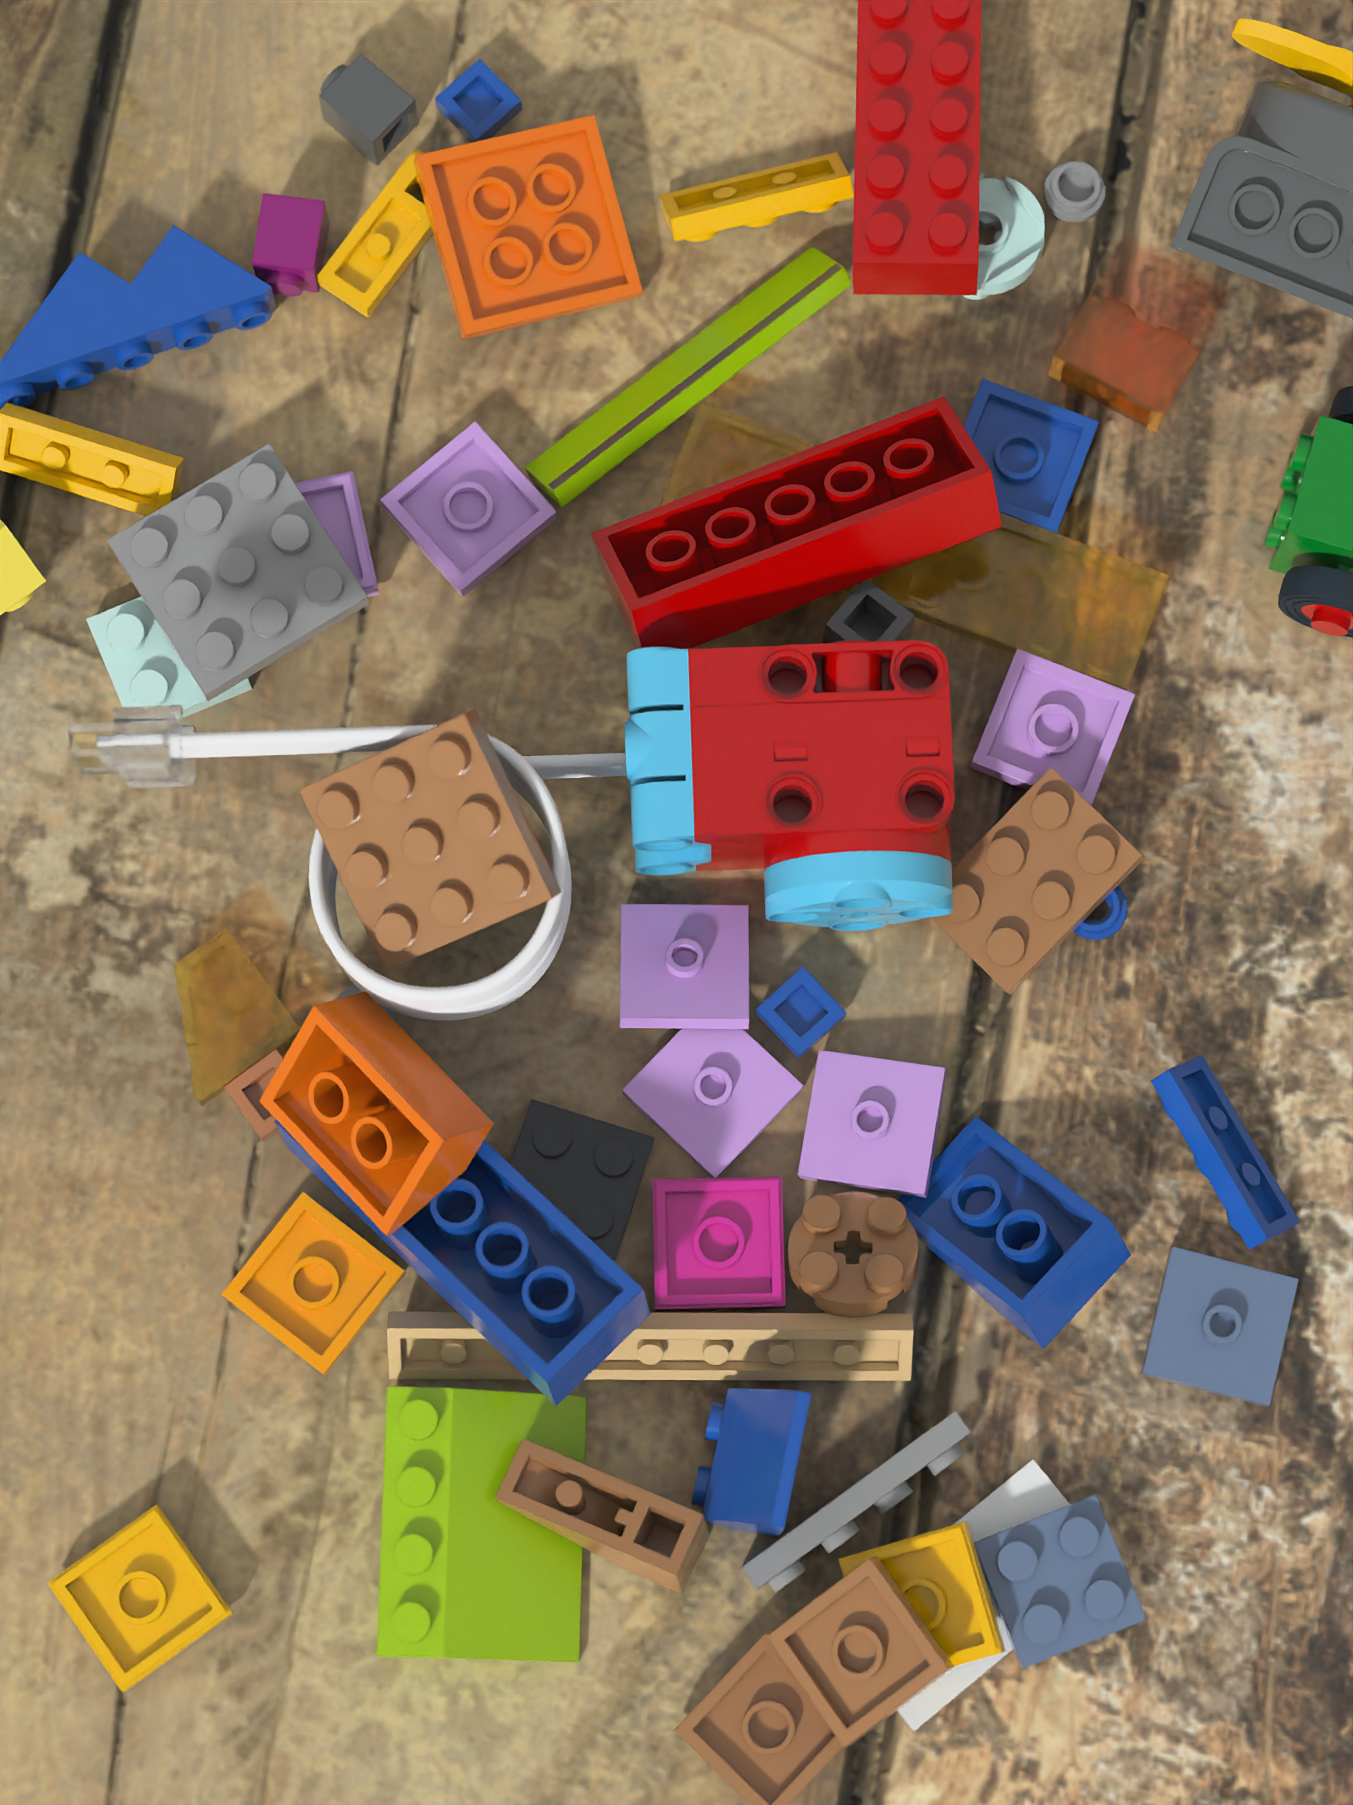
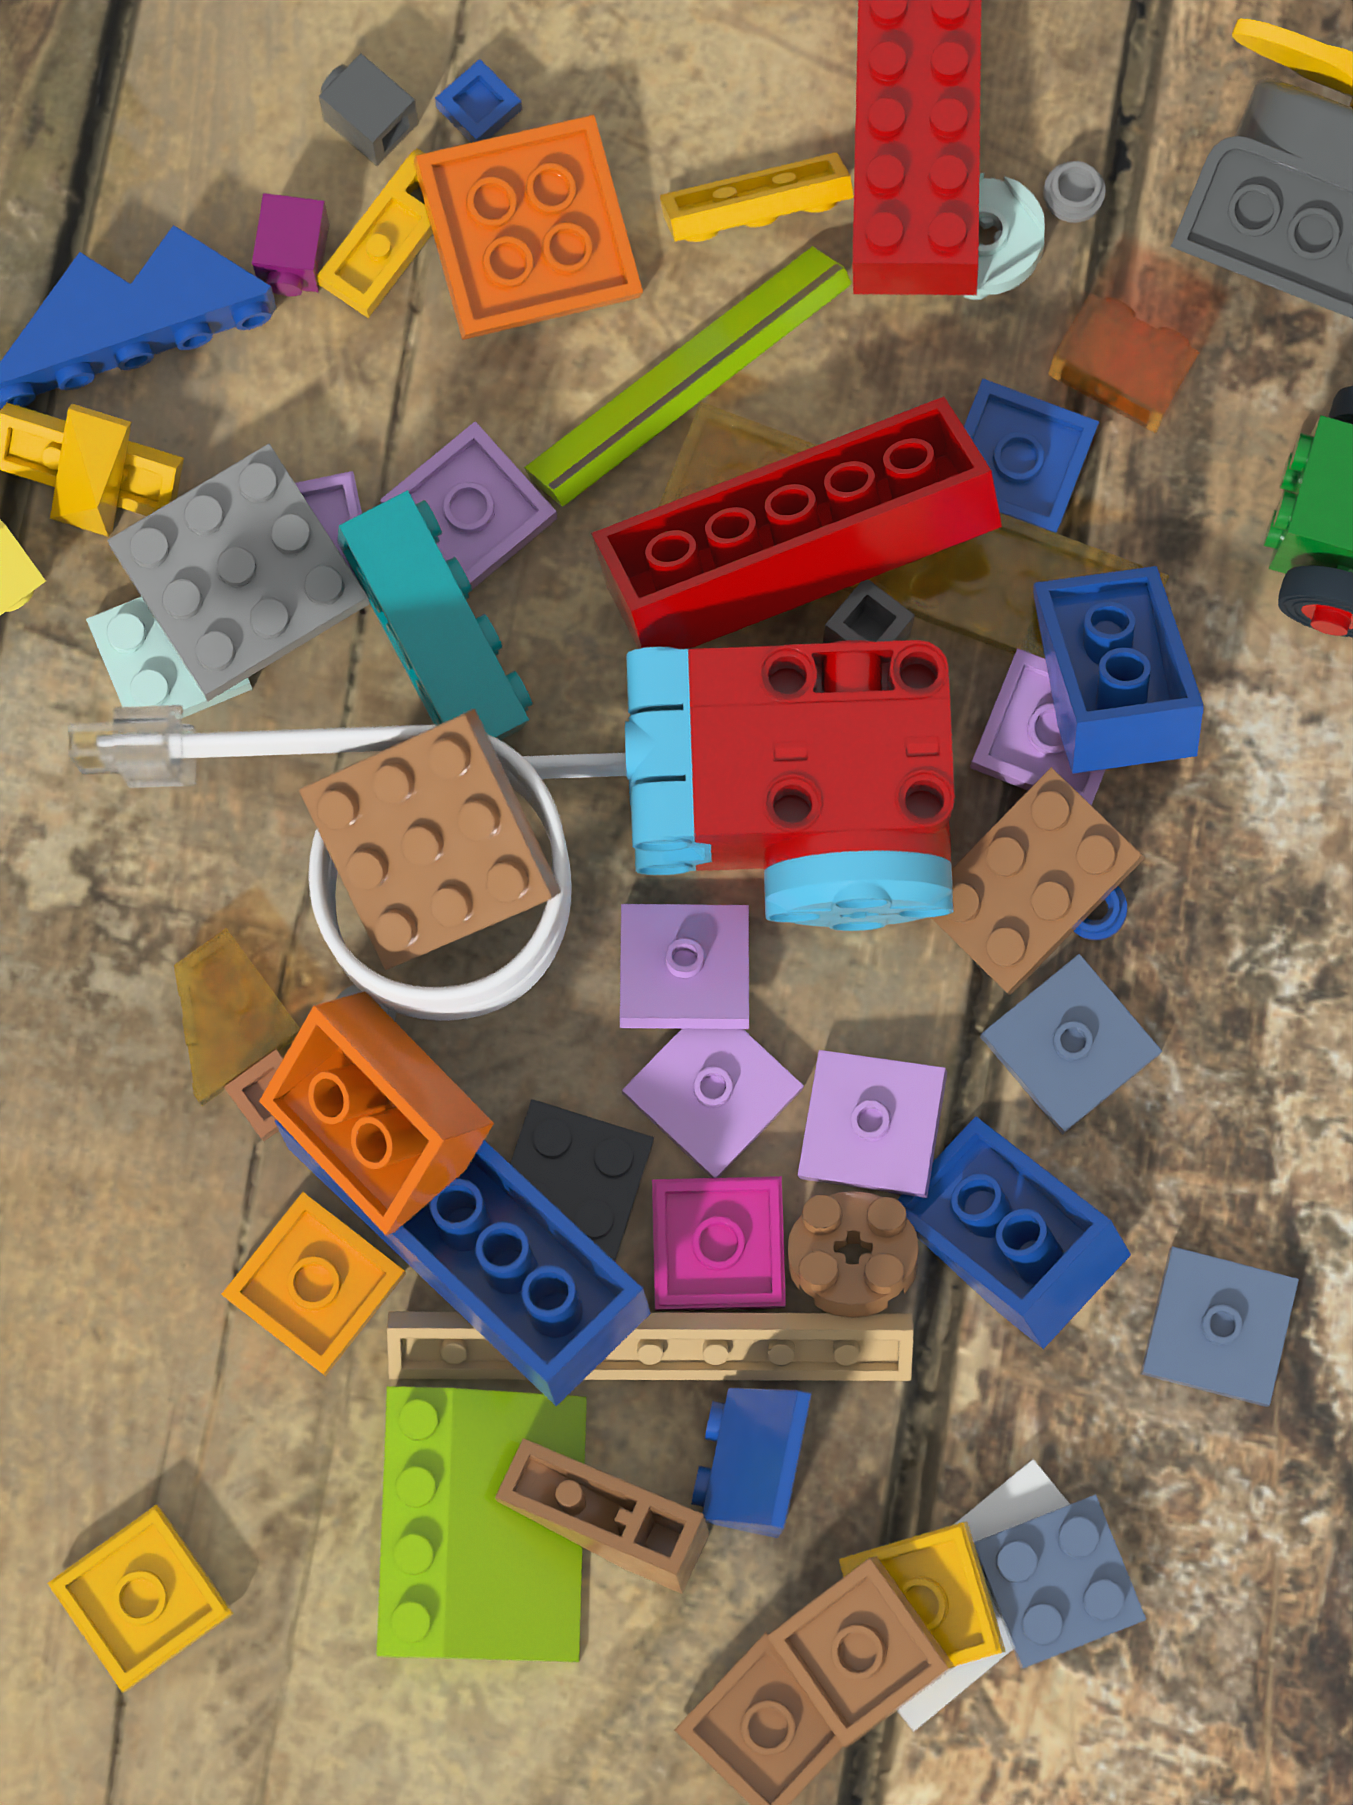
light grey plate [740,1411,971,1593] -> none
blue plate [755,966,847,1060] -> none
blue plate [1151,1055,1301,1250] -> none
none -> yellow slope [50,404,132,537]
none -> teal brick [337,490,533,741]
none -> sand blue plate [980,954,1162,1135]
none -> blue slope [1033,566,1204,774]

